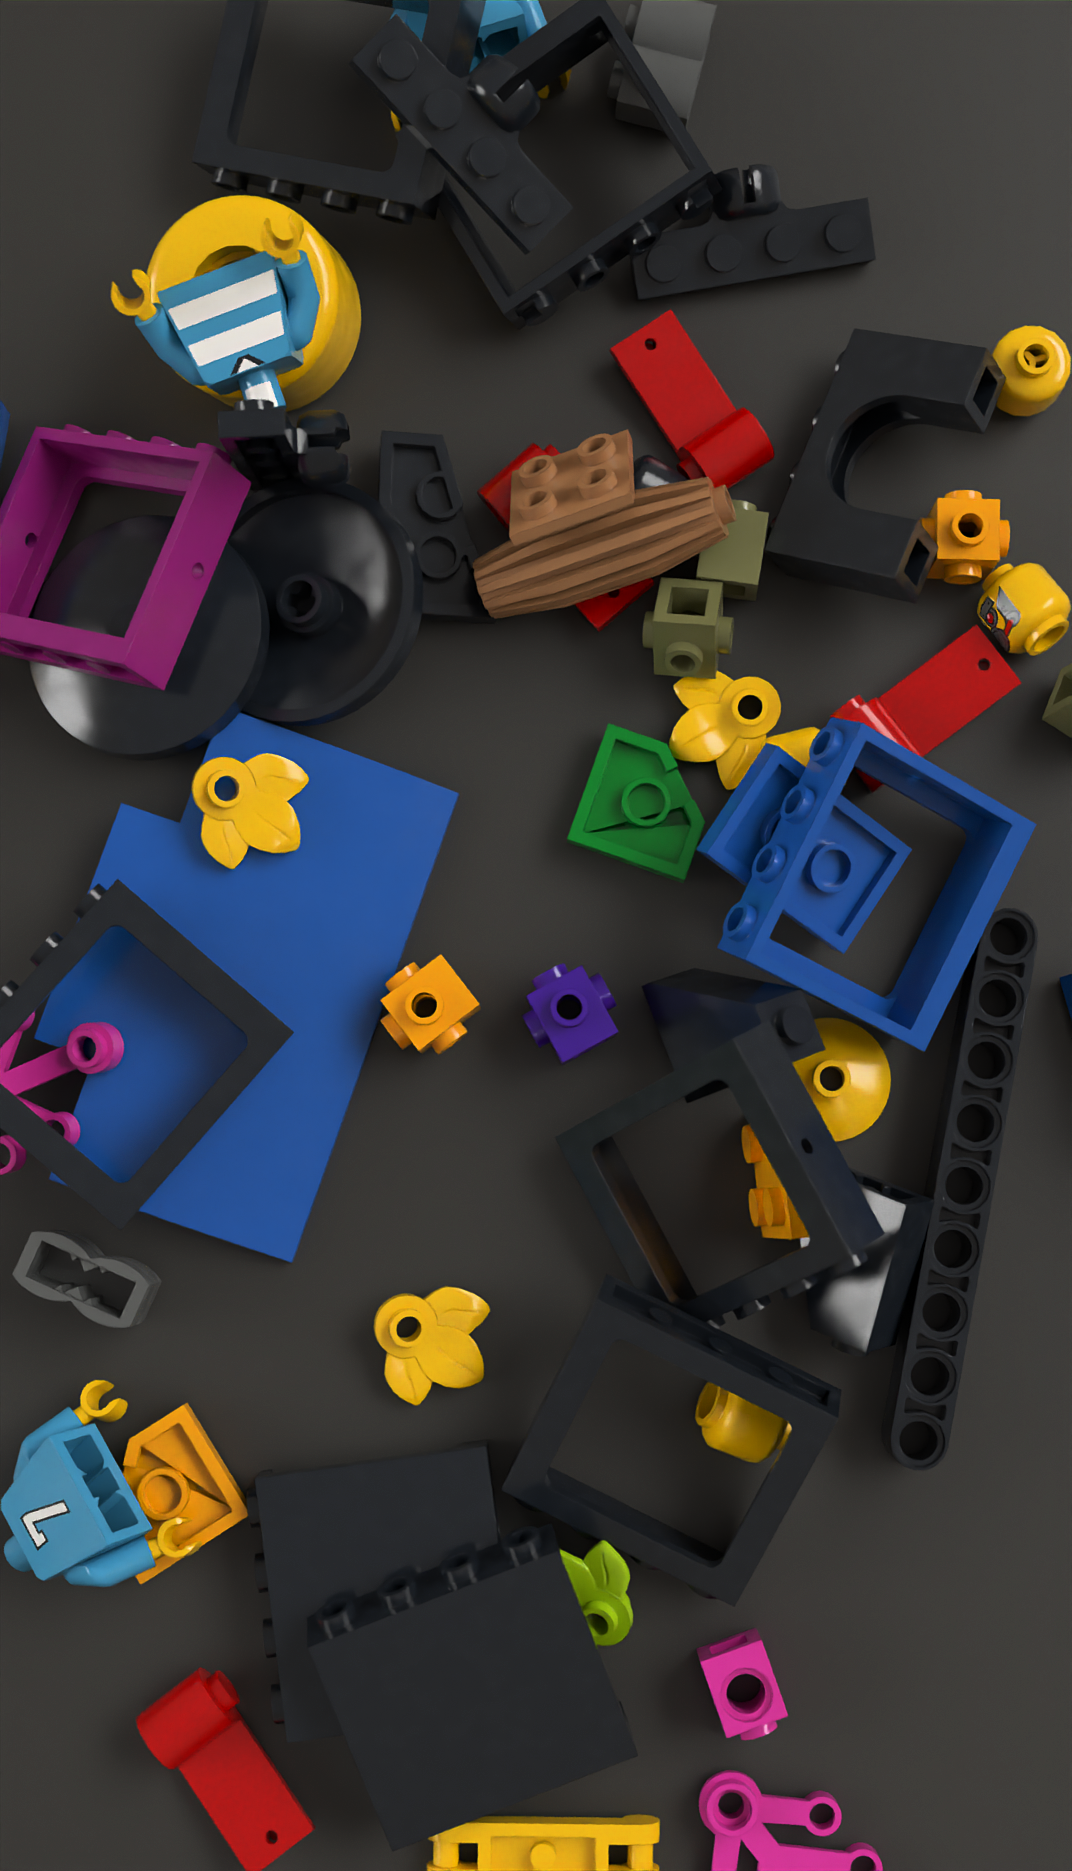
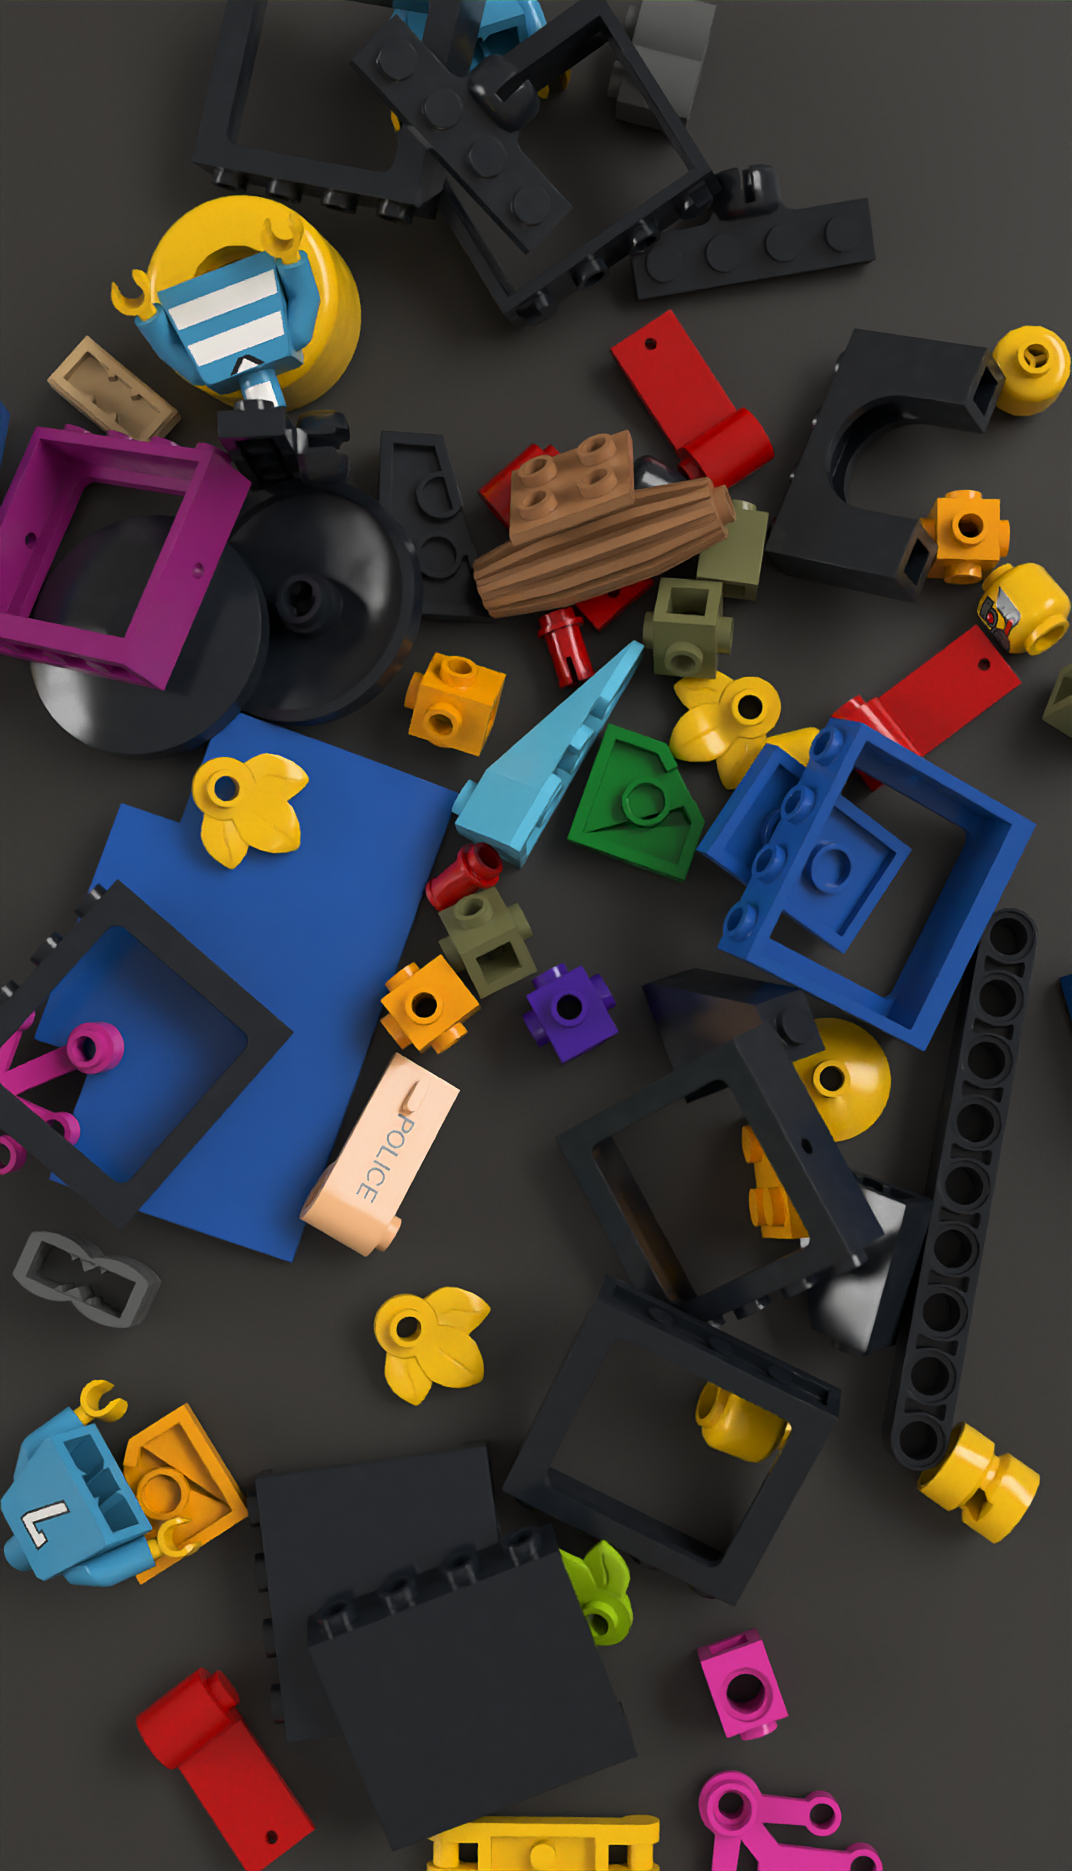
none -> tan plate [47,336,181,442]
none -> light nougat door [299,1052,460,1257]
none -> light orange brick [404,652,506,756]
none -> red pin [425,842,503,911]
none -> olive brick [438,886,537,999]
none -> medium azure wedge [452,640,645,869]
none -> red pin [536,607,596,690]
none -> yellow wheel [917,1421,1040,1544]

